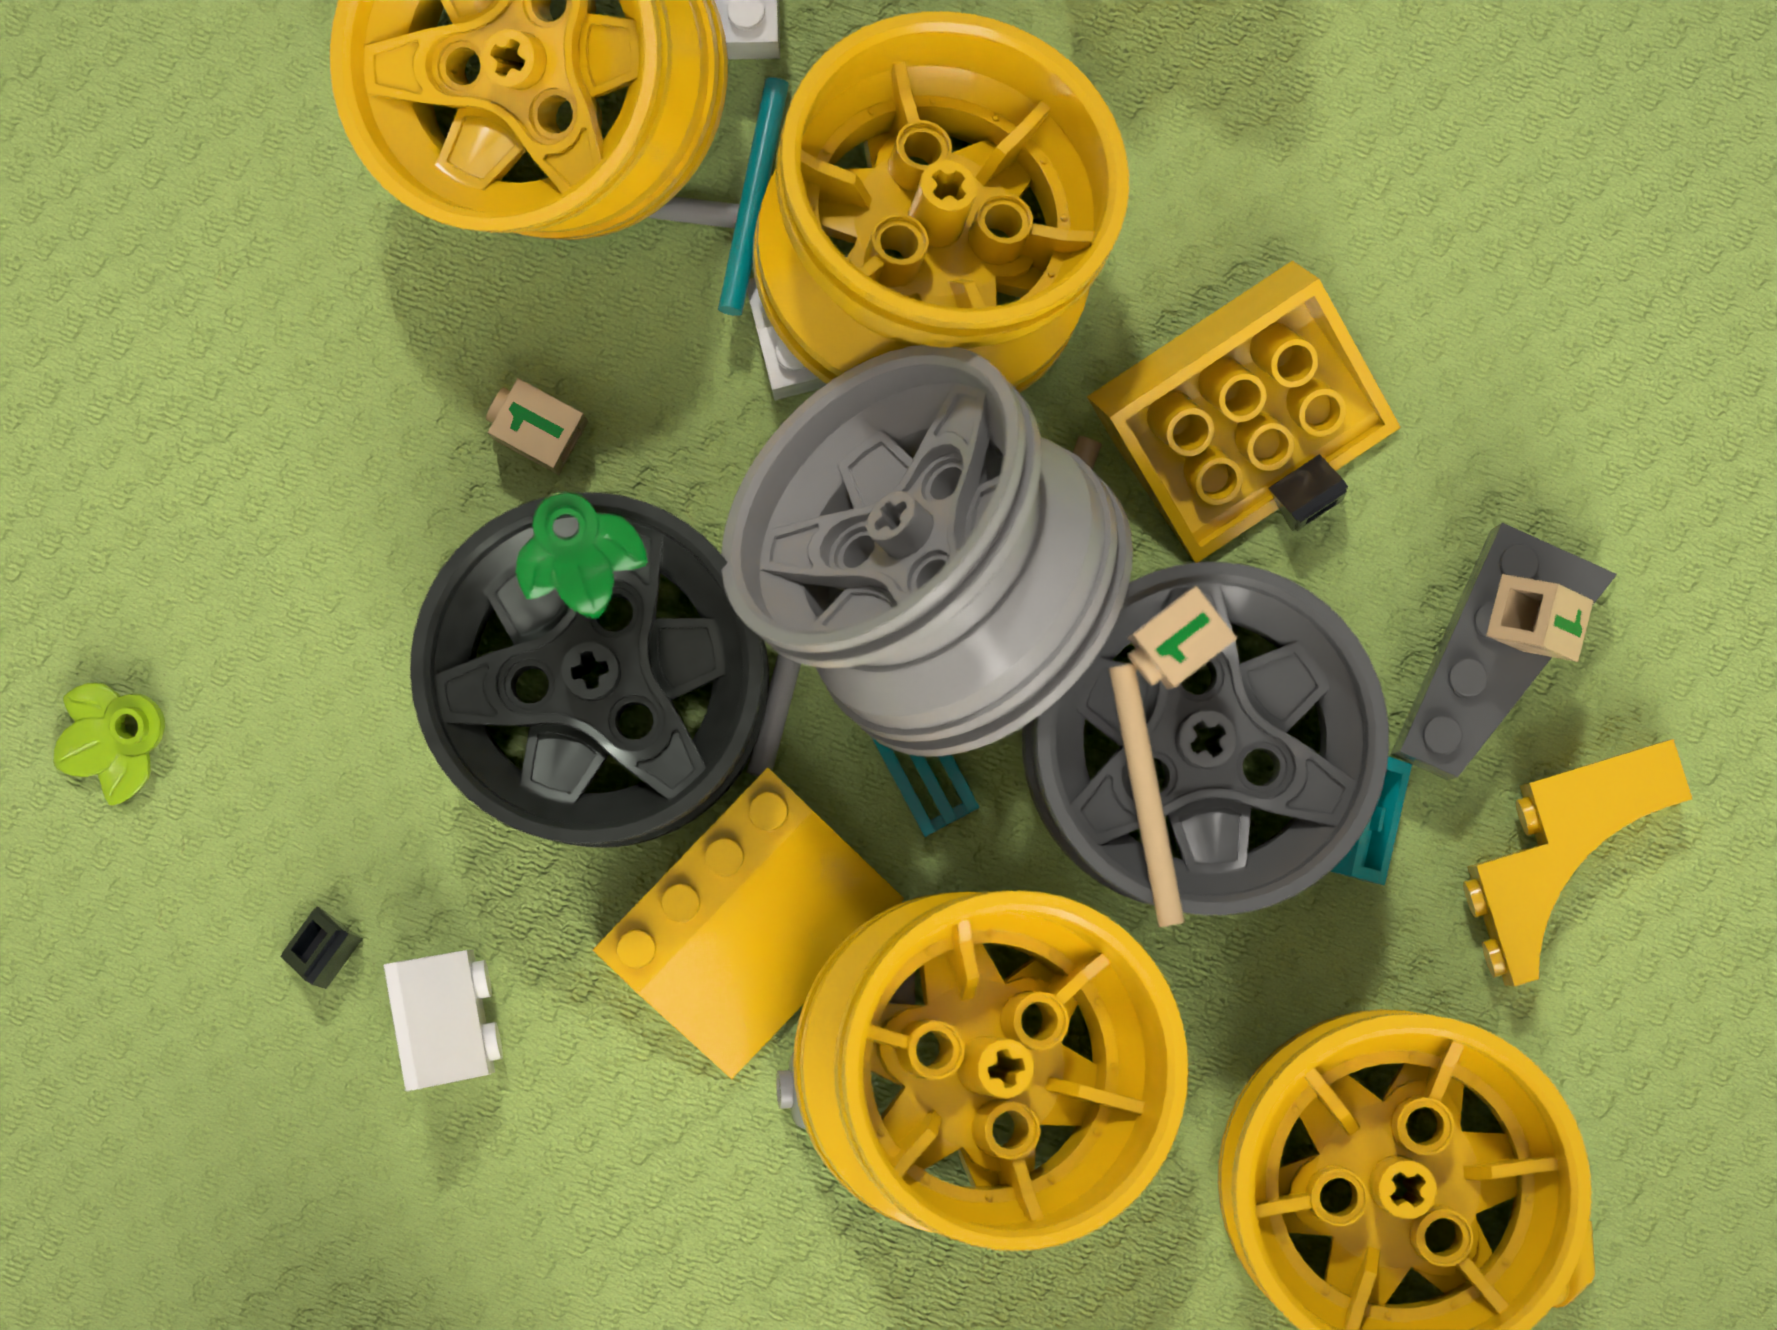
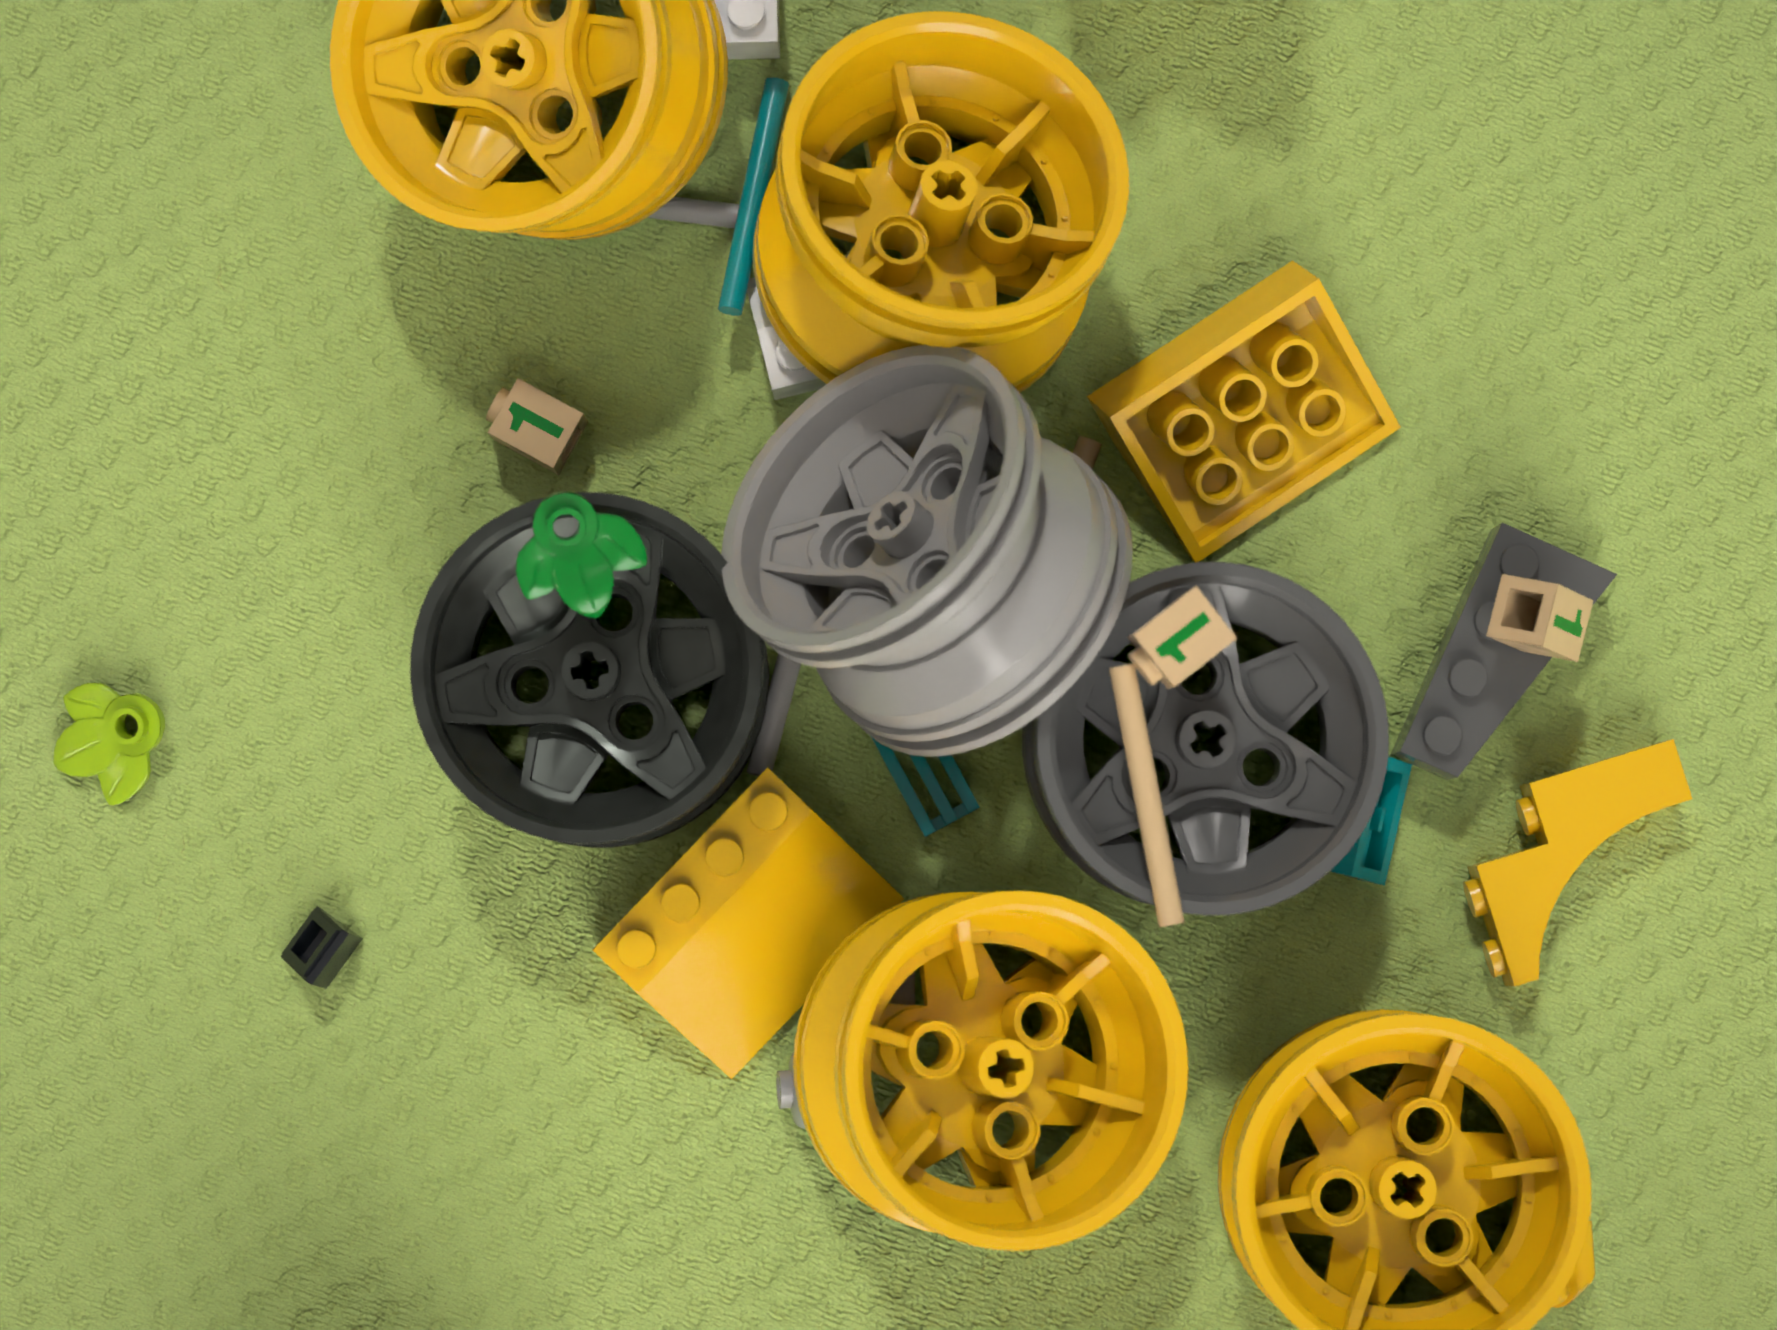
white slope [384,950,503,1091] -> none
black slope [1268,454,1348,531] -> none

